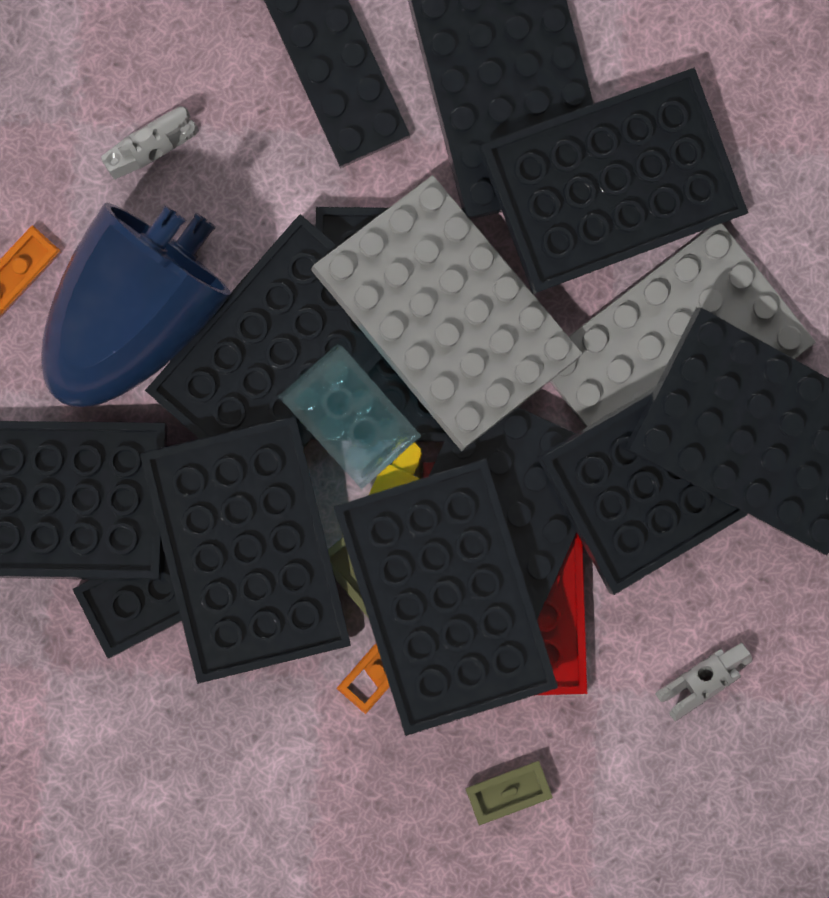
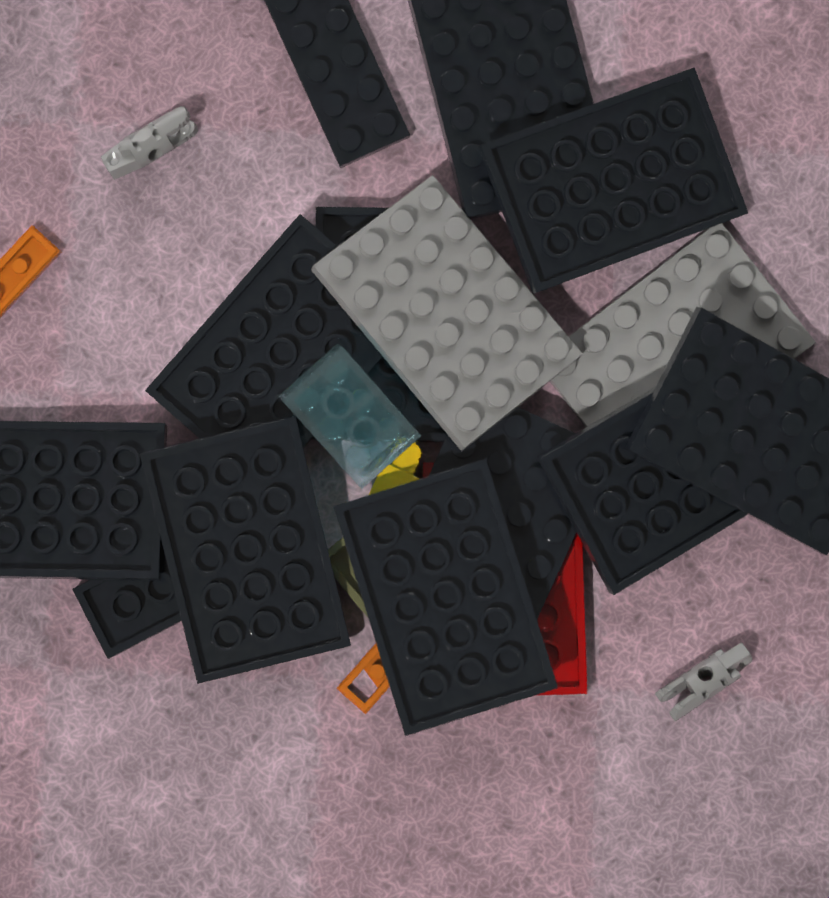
dark blue windscreen [41,202,231,407] -> none
olive plate [465,760,553,826] -> none

